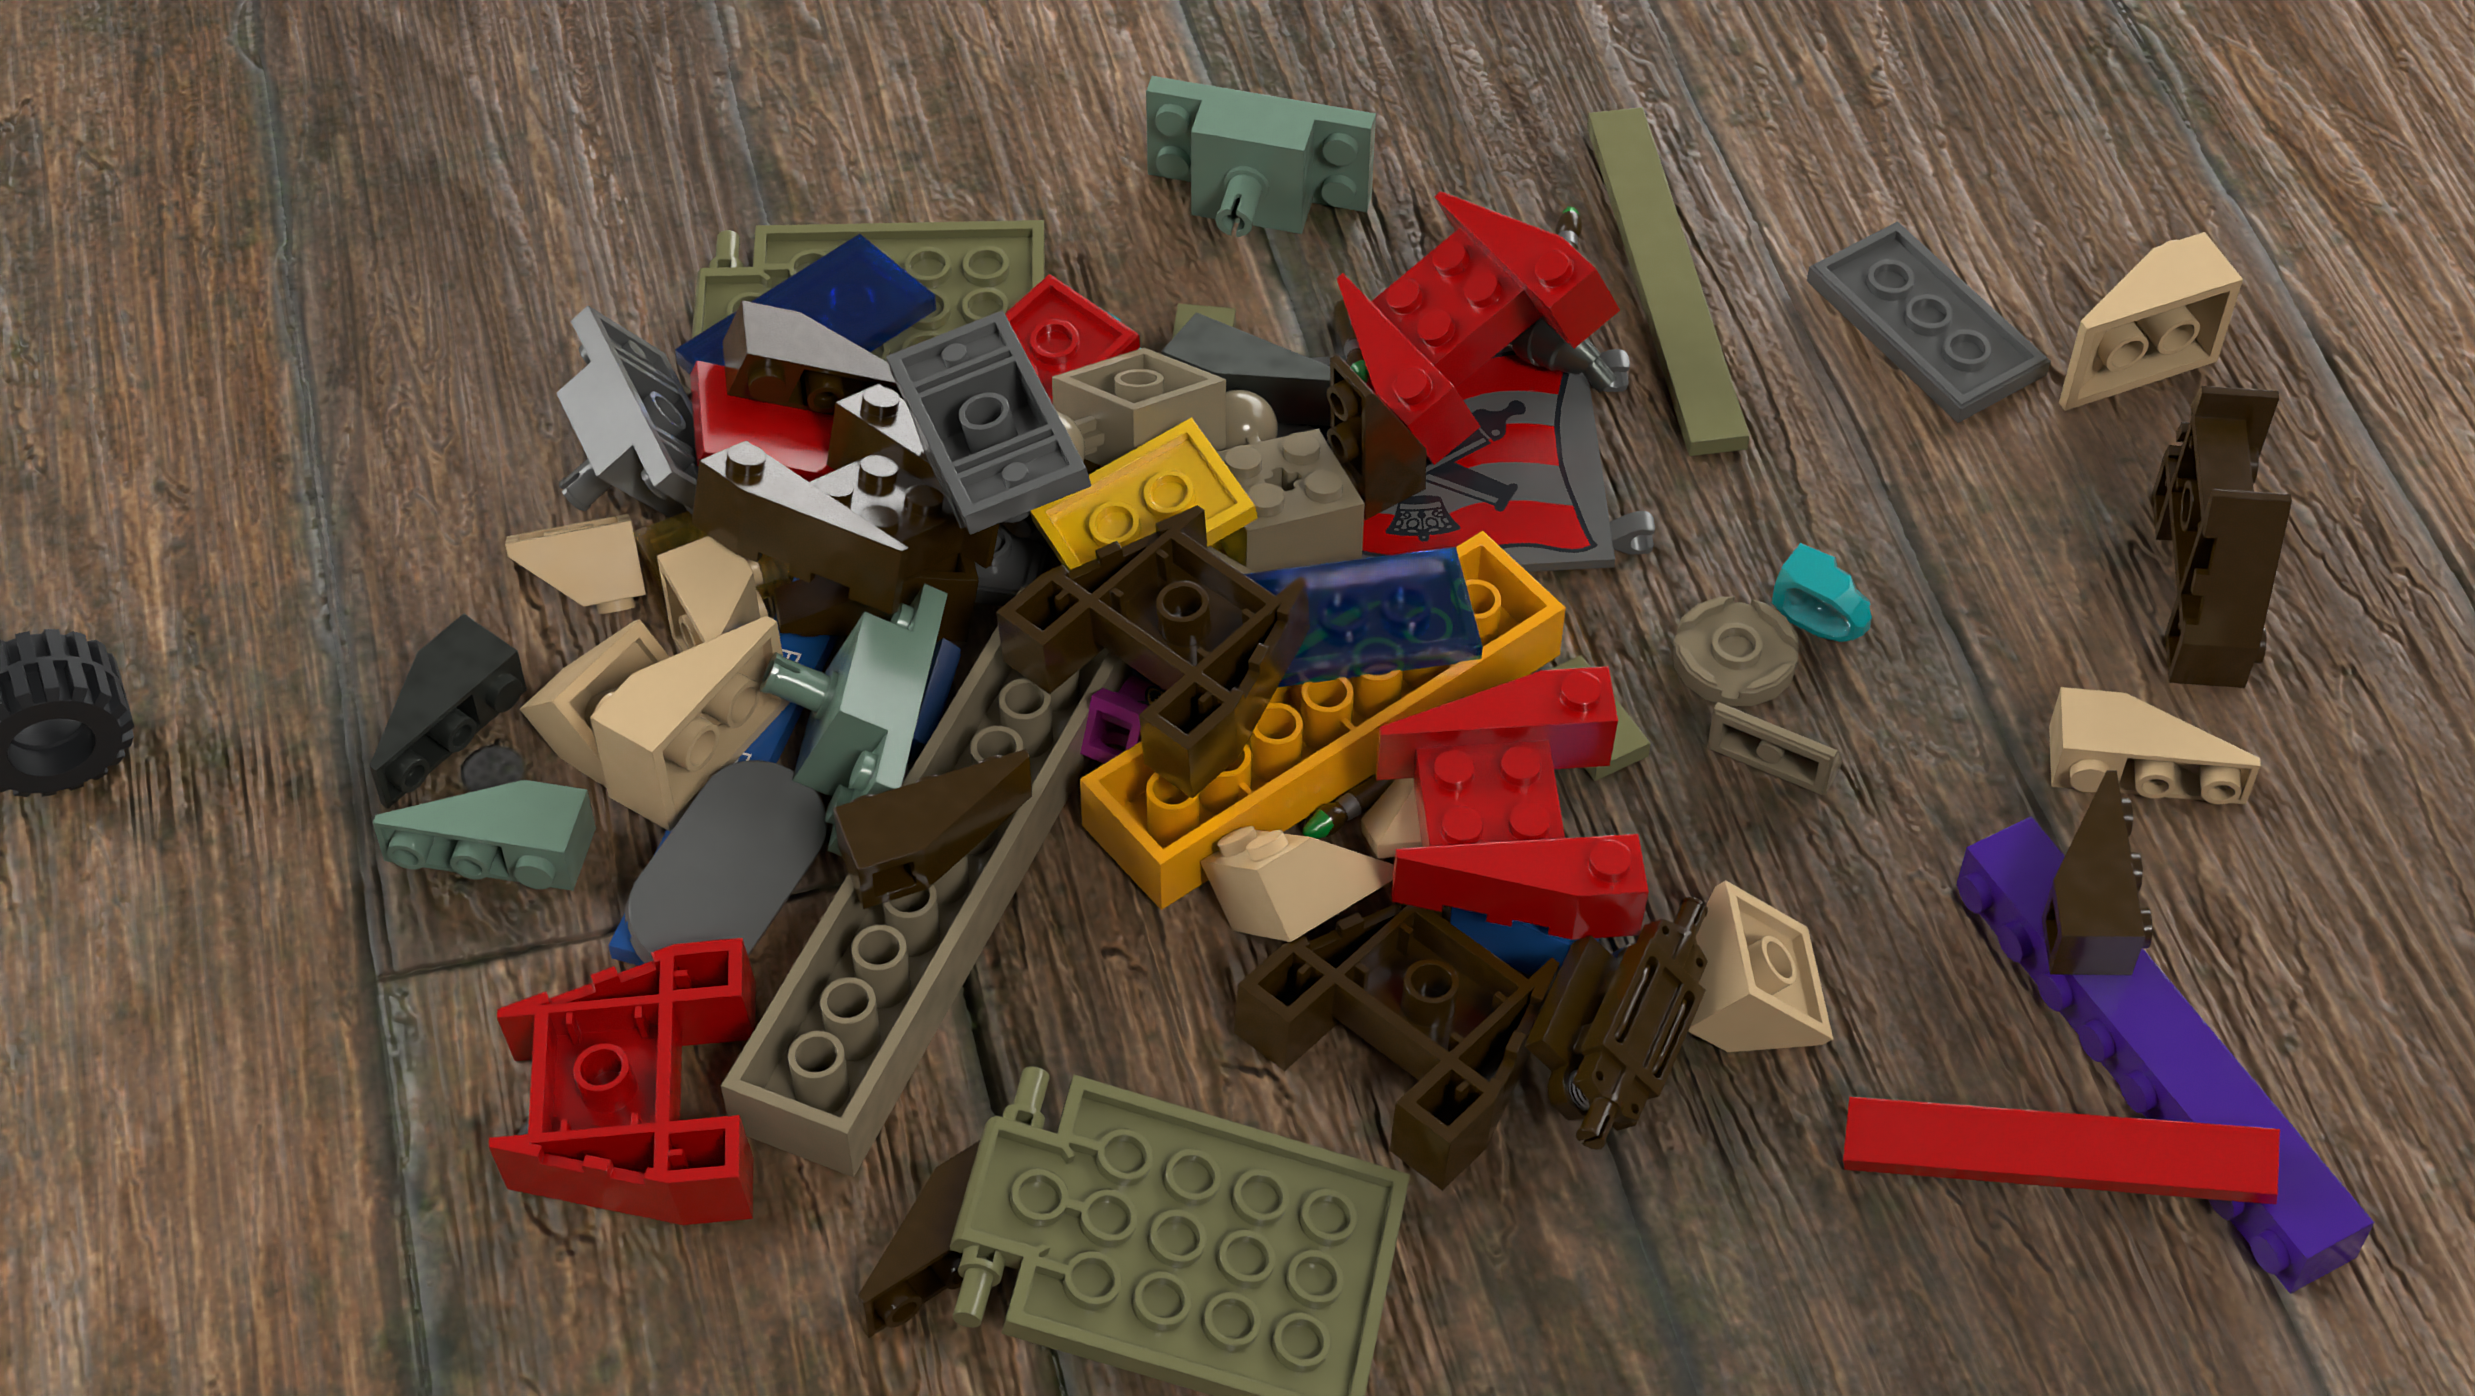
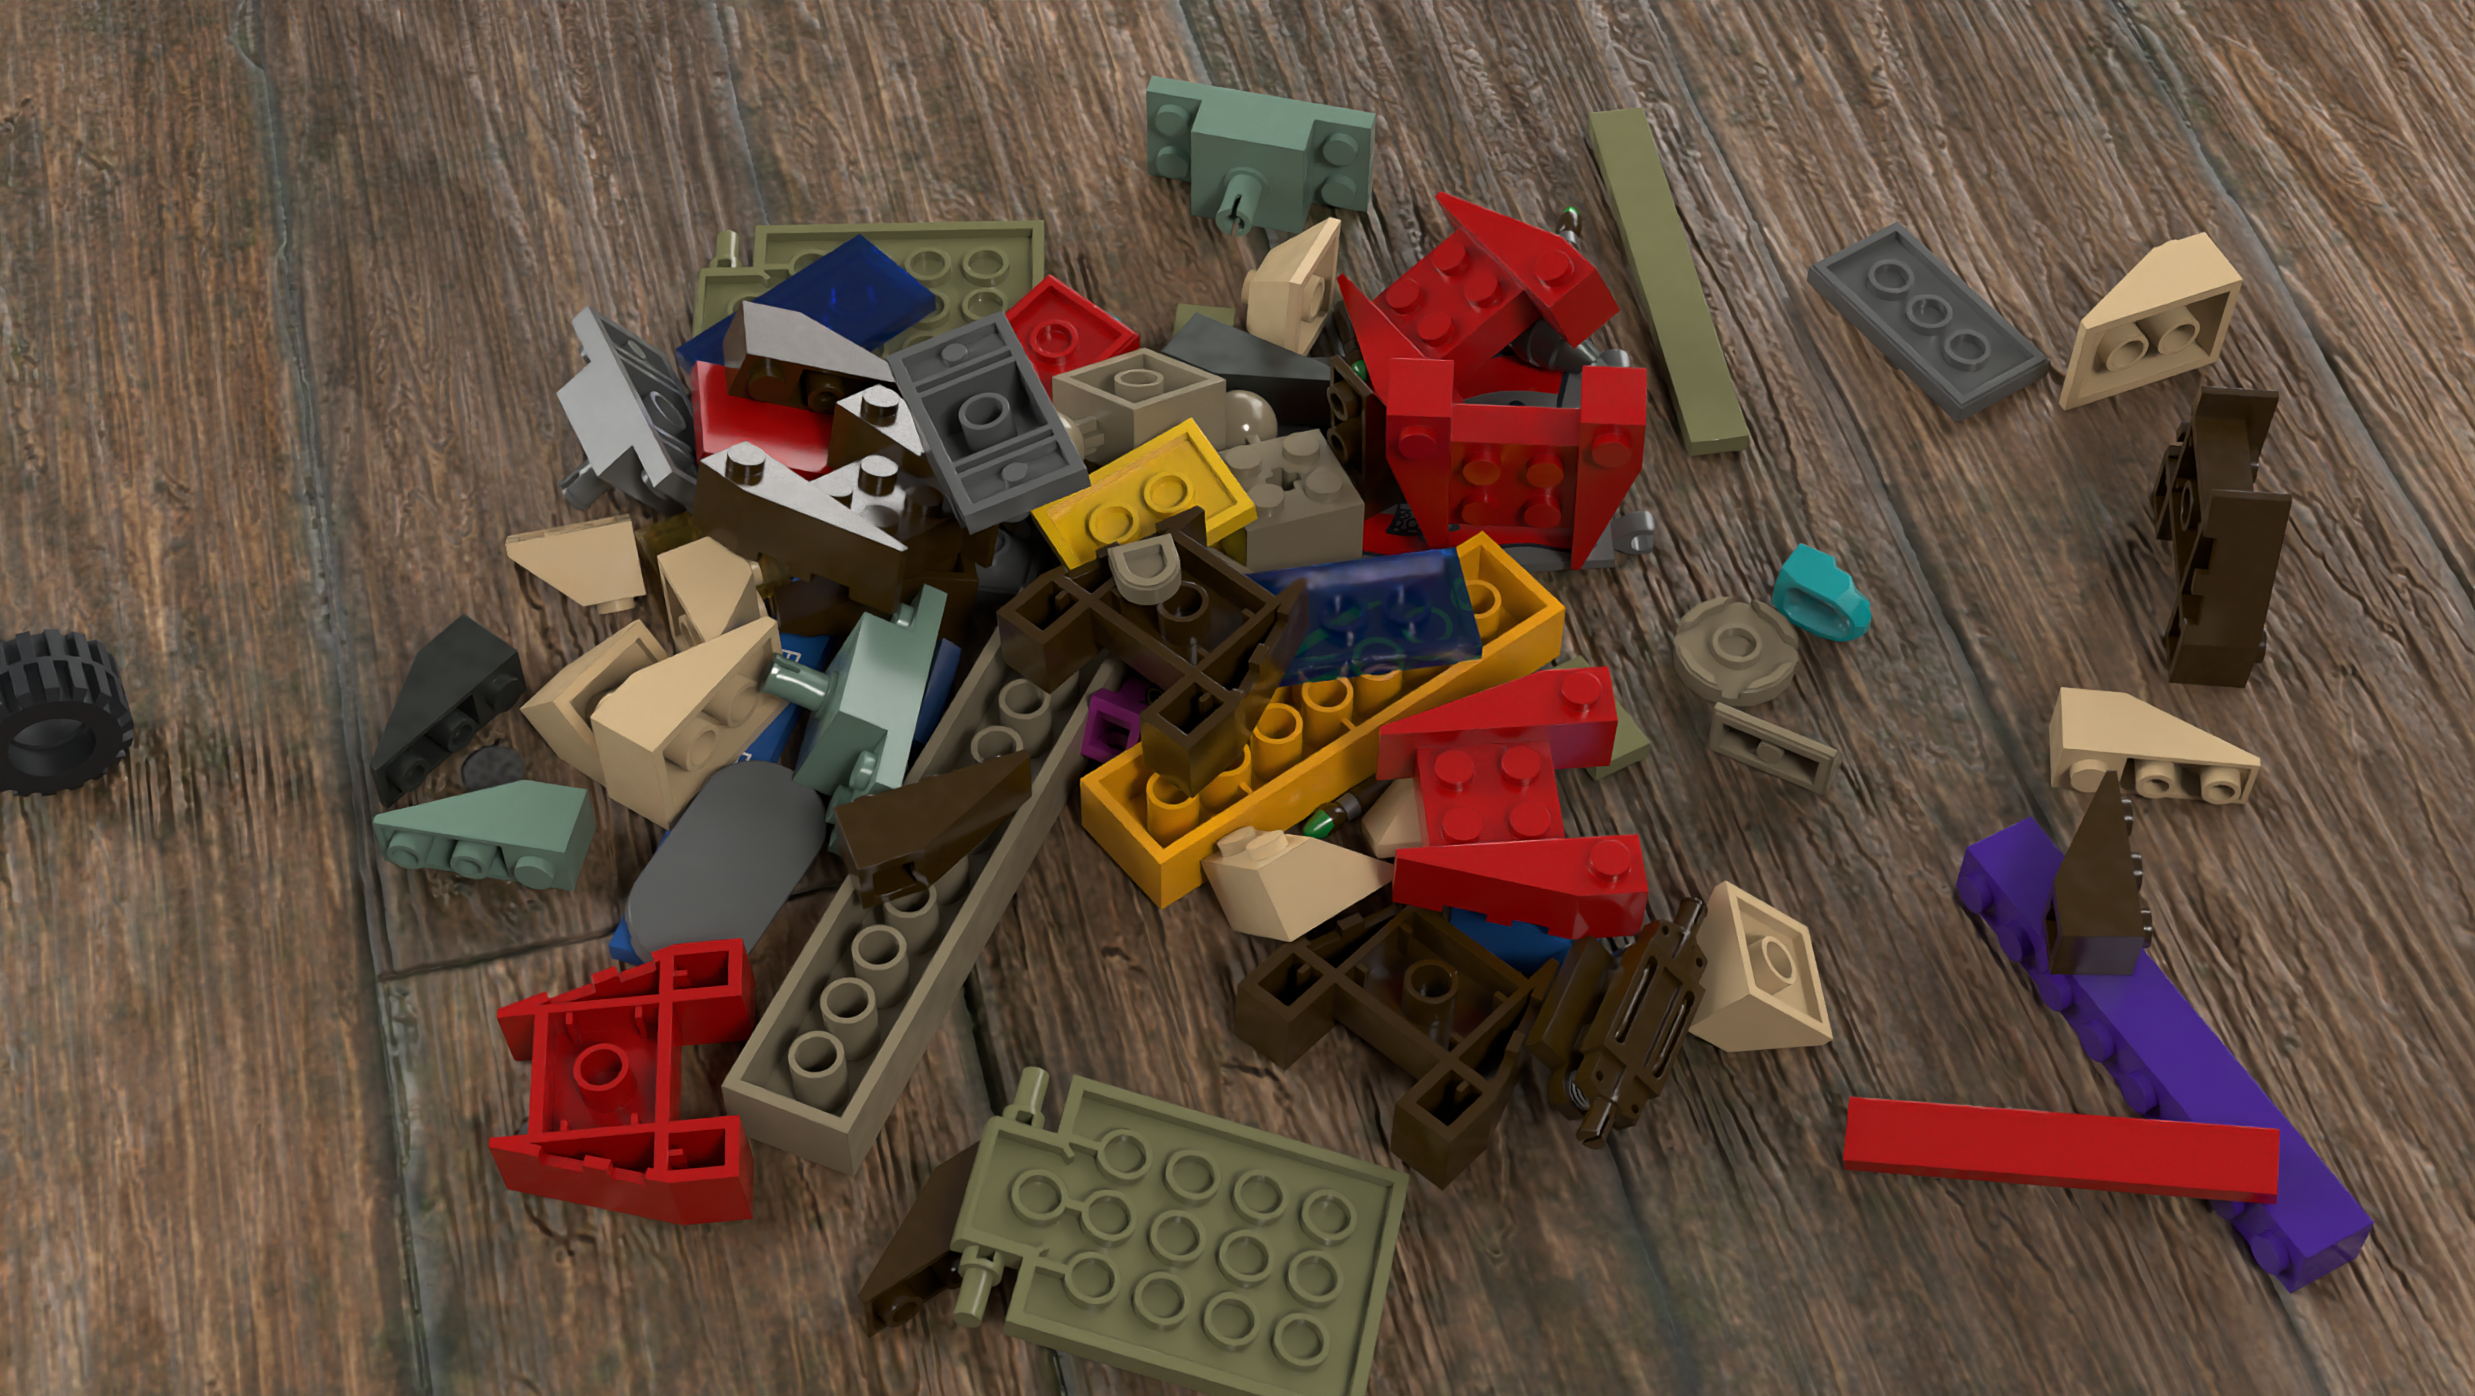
none -> dark tan tile [1107,533,1182,605]
none -> tan slope [1241,217,1341,357]
none -> red wedge [1386,358,1647,570]

